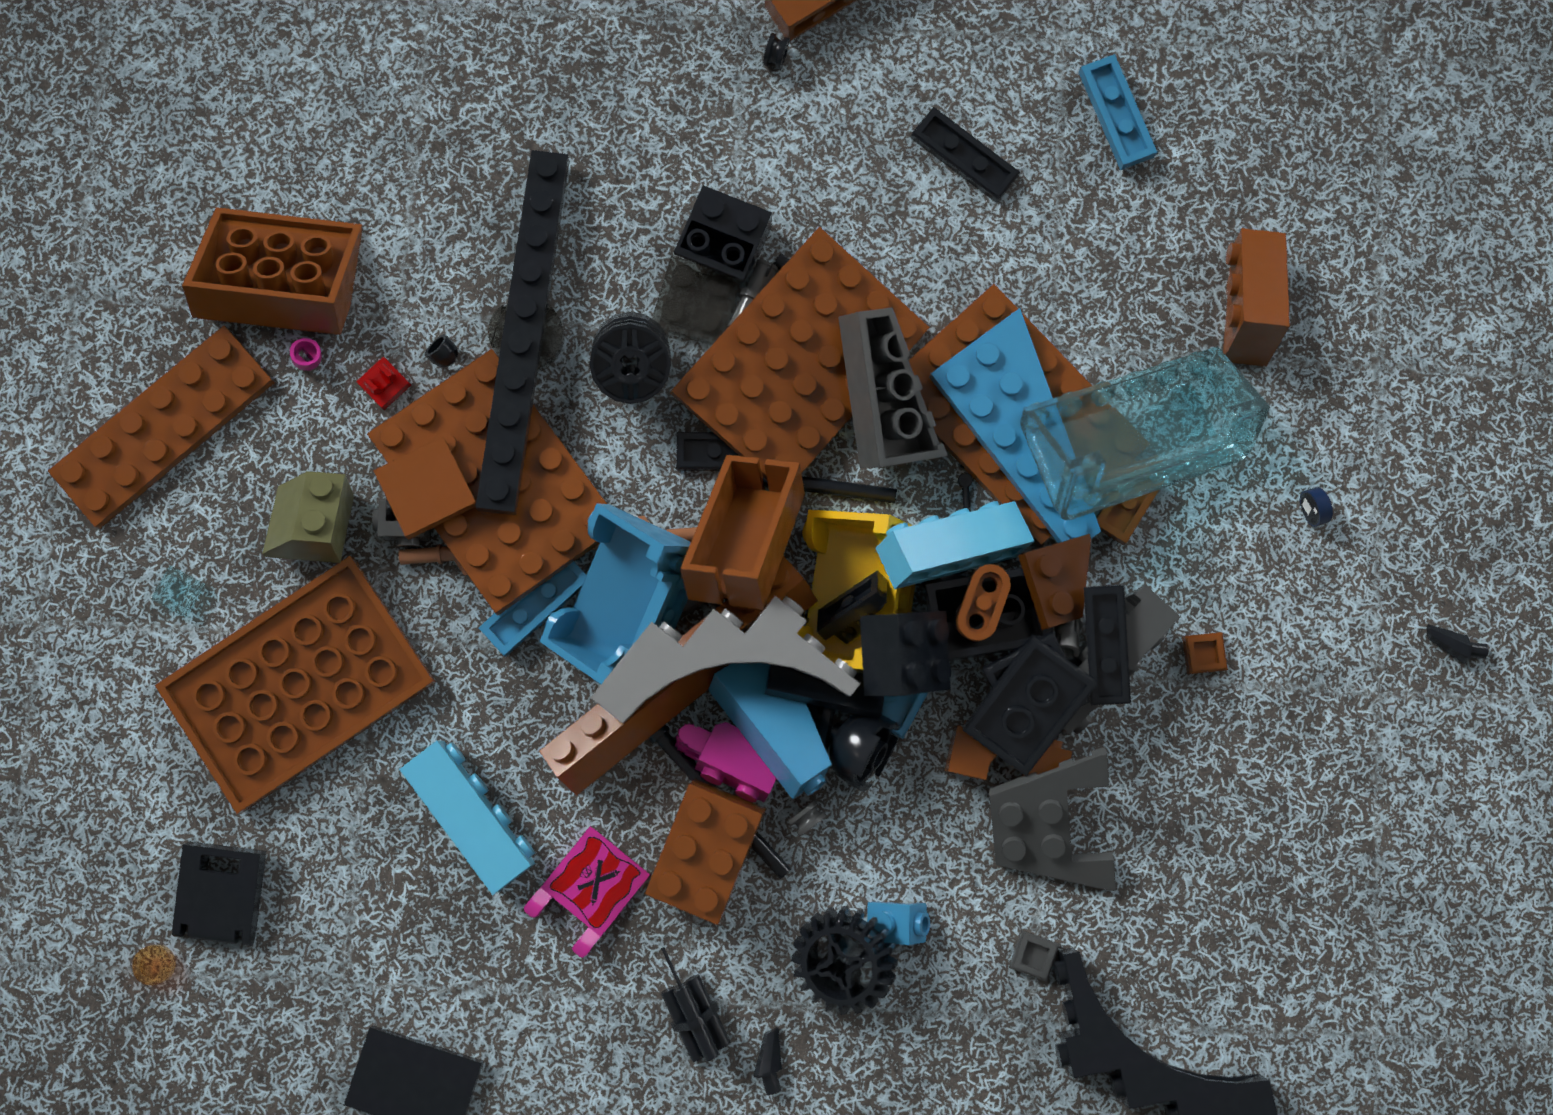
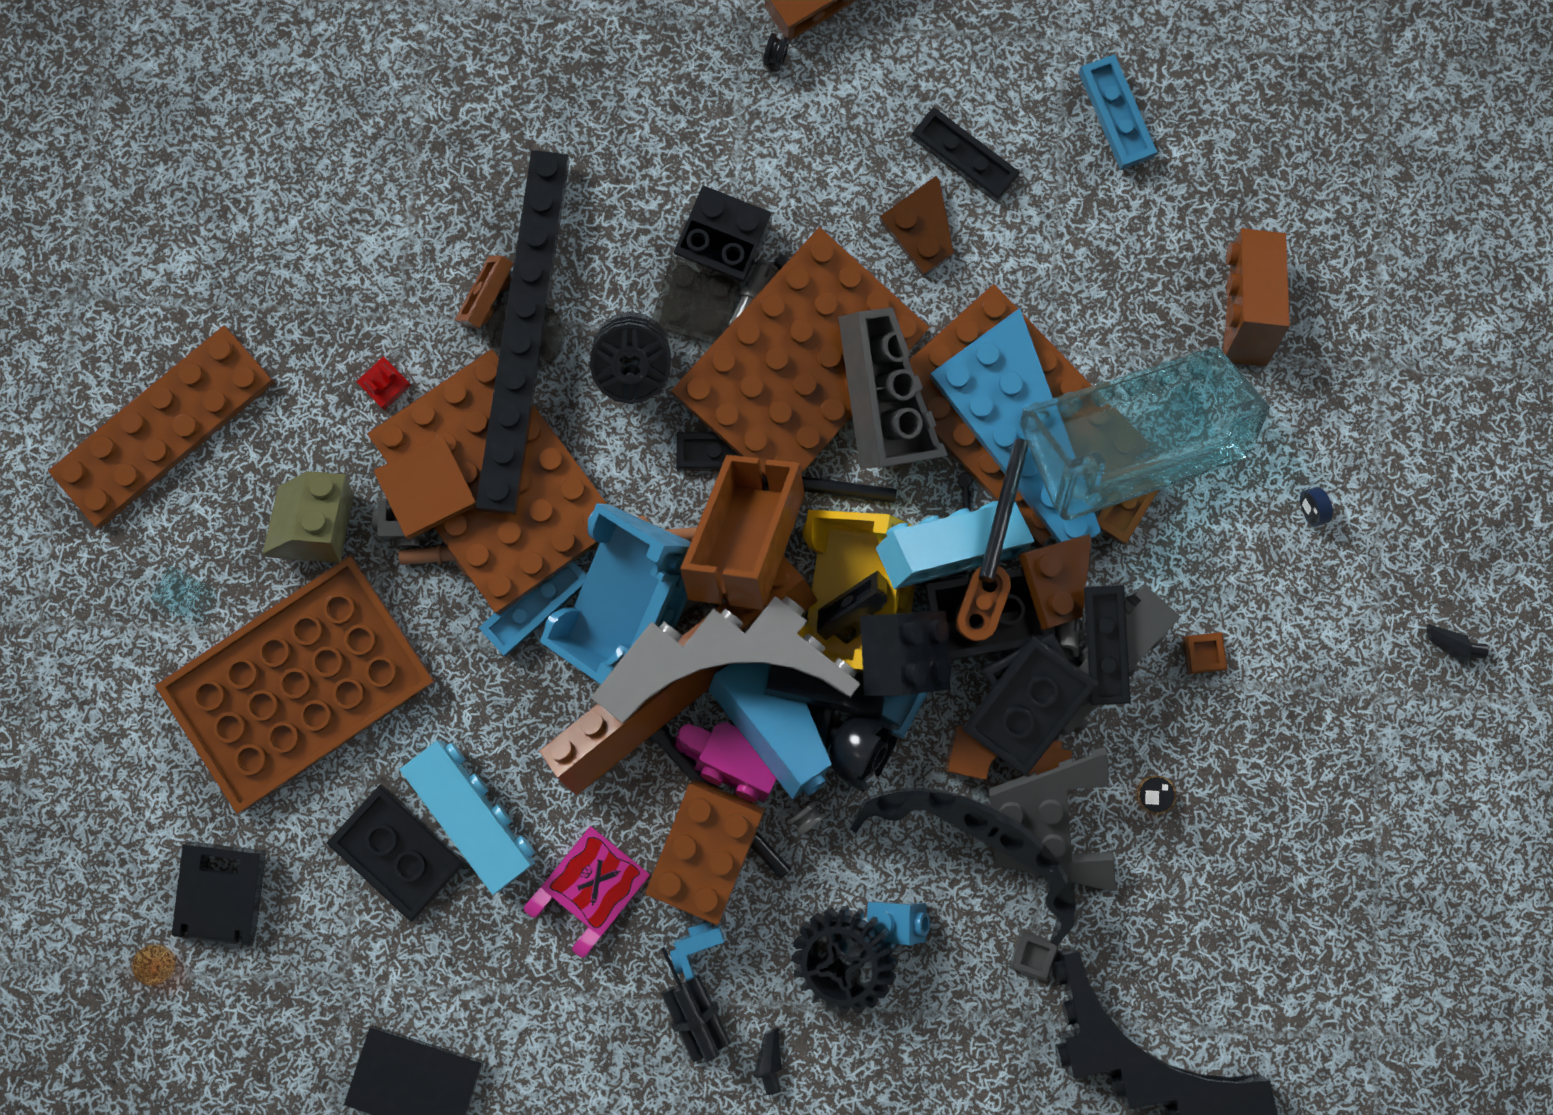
dark orange slope [182,207,363,335] -> none
dark pink hinge [290,338,322,371] -> none
black hinge [425,334,458,368] -> none
none -> black tile [326,785,466,922]
none -> dark orange plate [454,255,514,329]
none -> dark azure bracket [670,921,725,981]
none -> black windscreen [850,788,1076,946]
none -> reddish brown wing [879,176,954,277]
none -> black bar [978,439,1029,583]
none -> tile [1135,775,1176,814]

